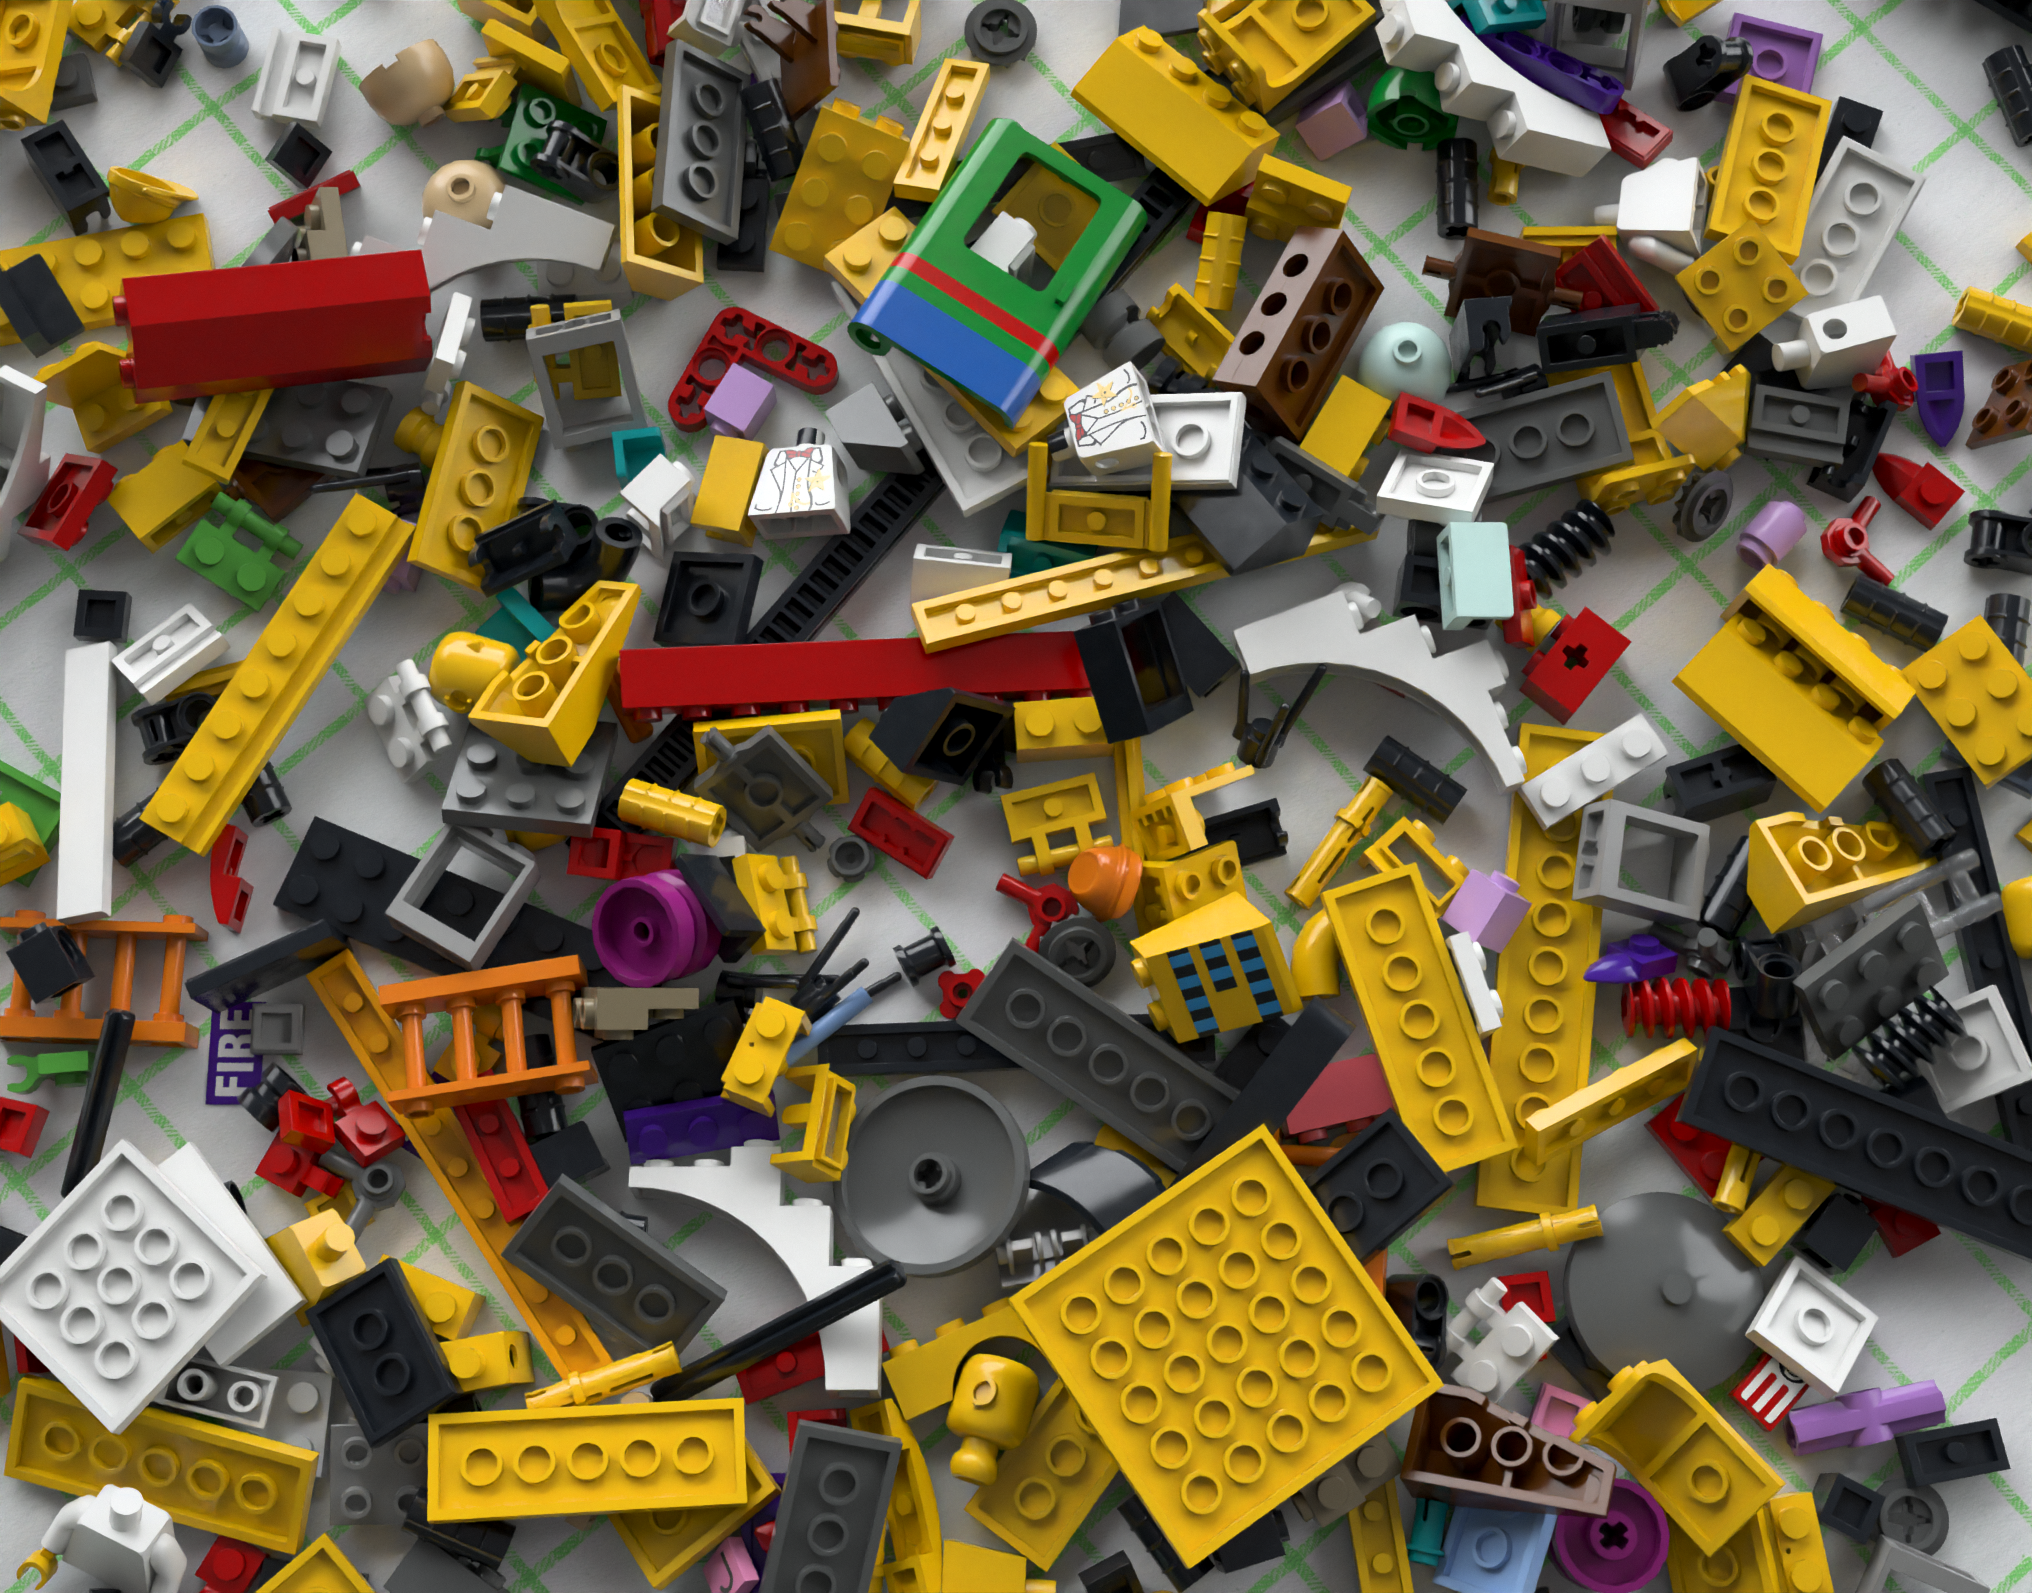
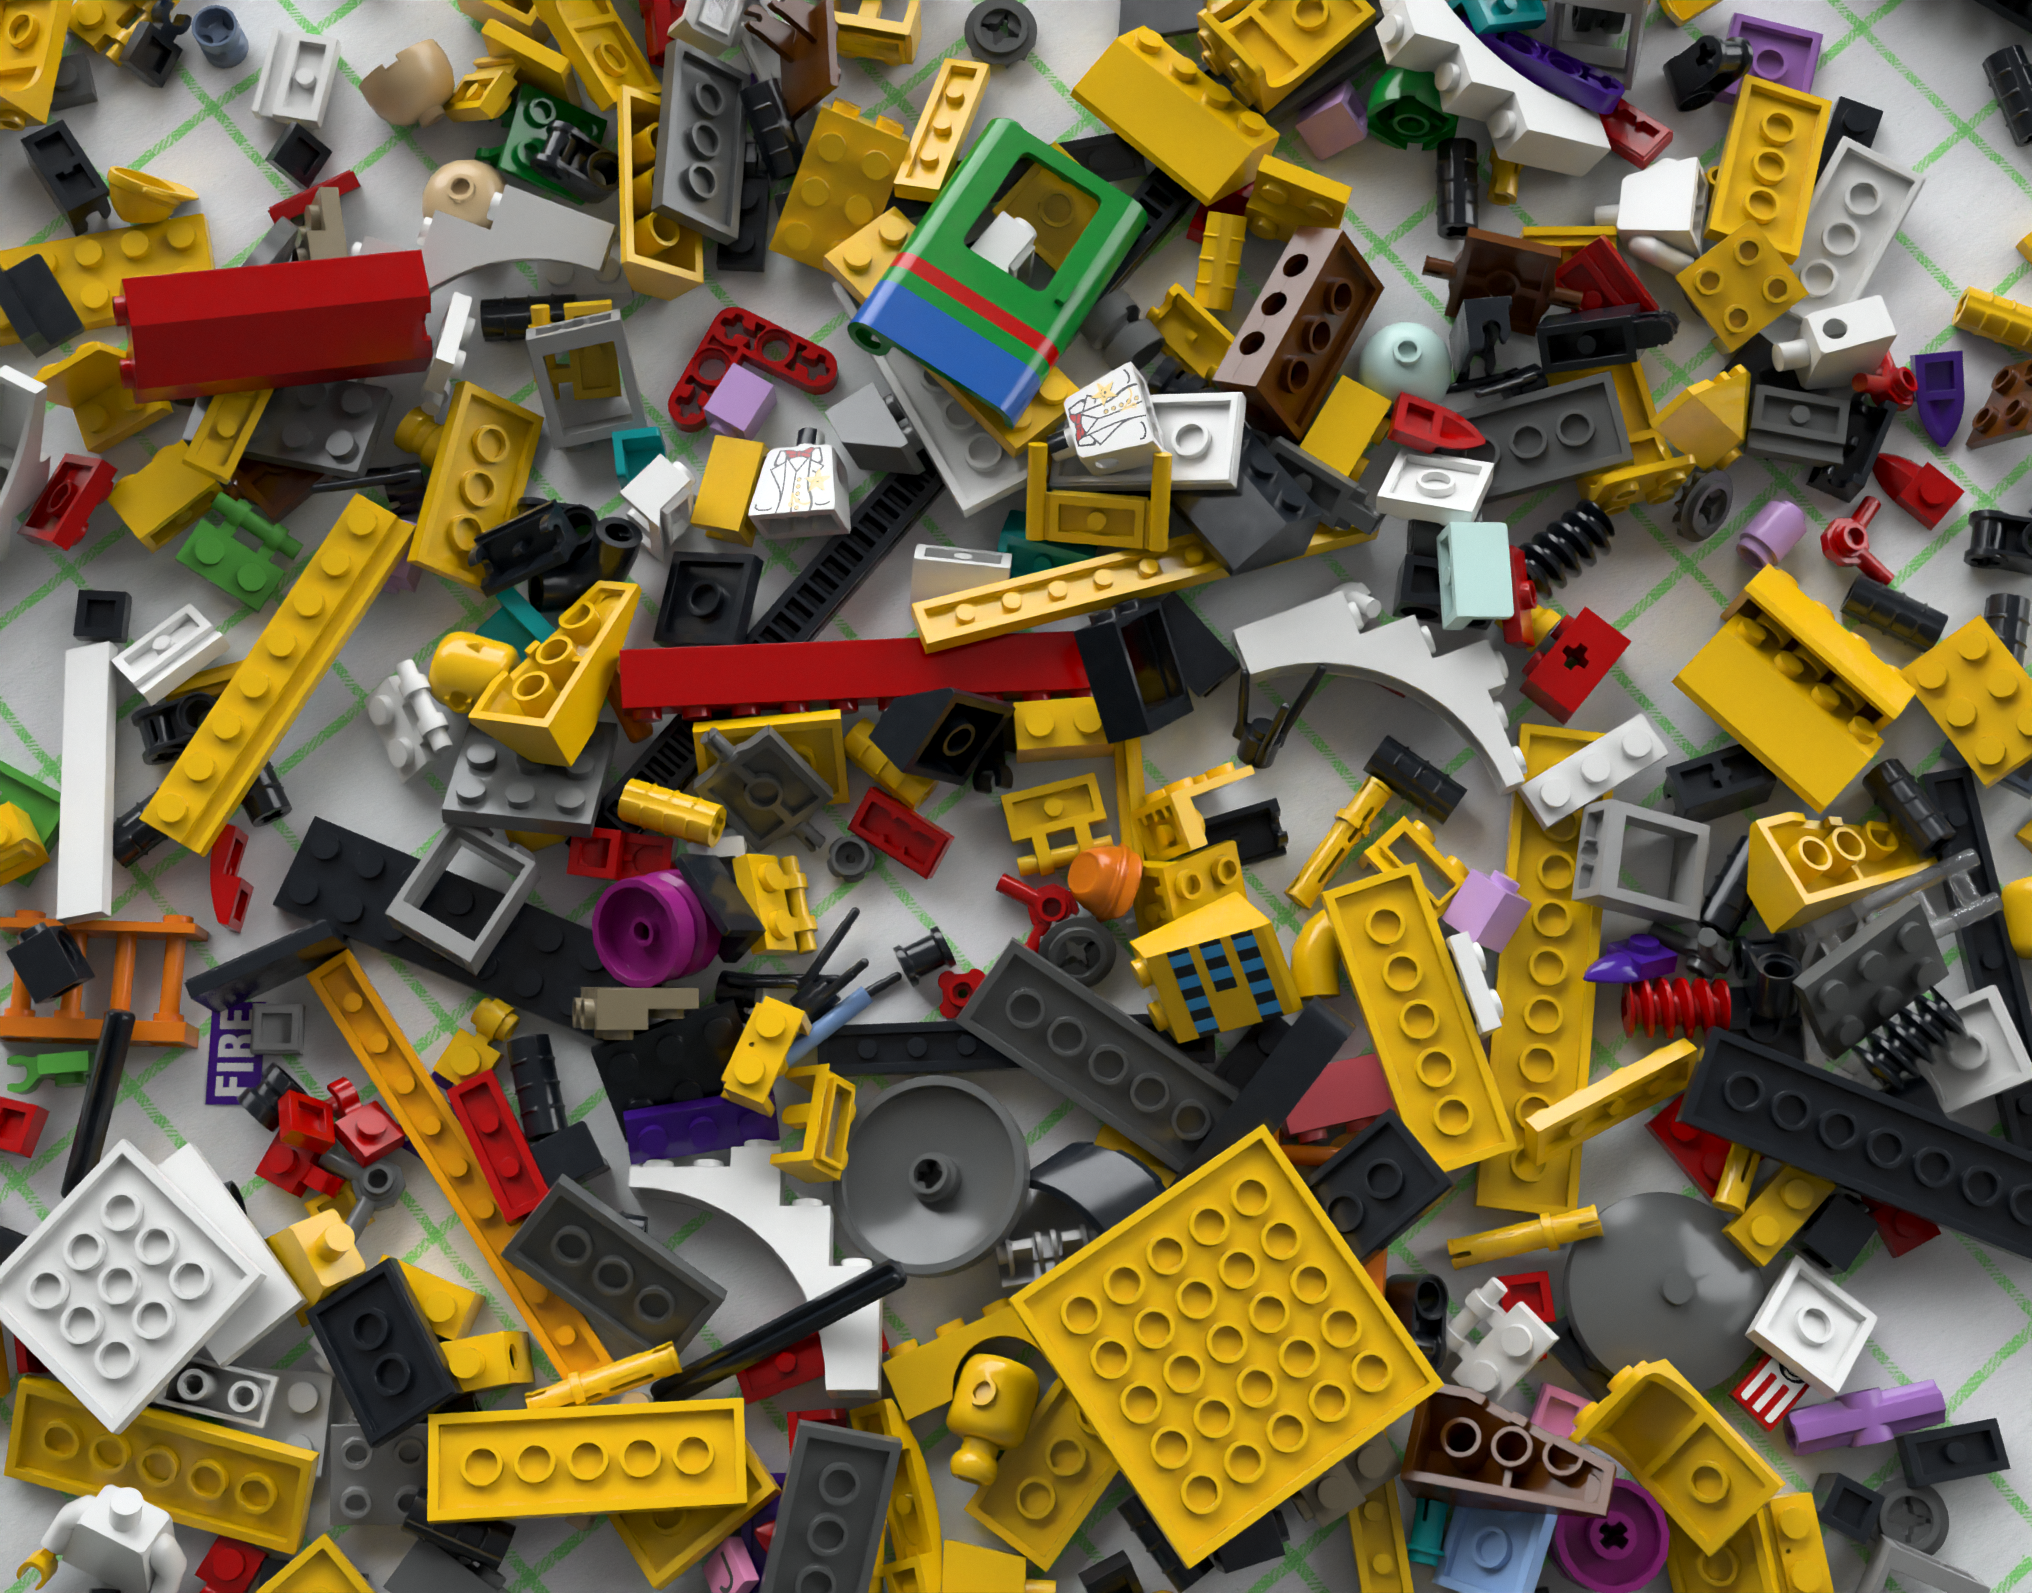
orange fence [378,955,599,1119] -> none

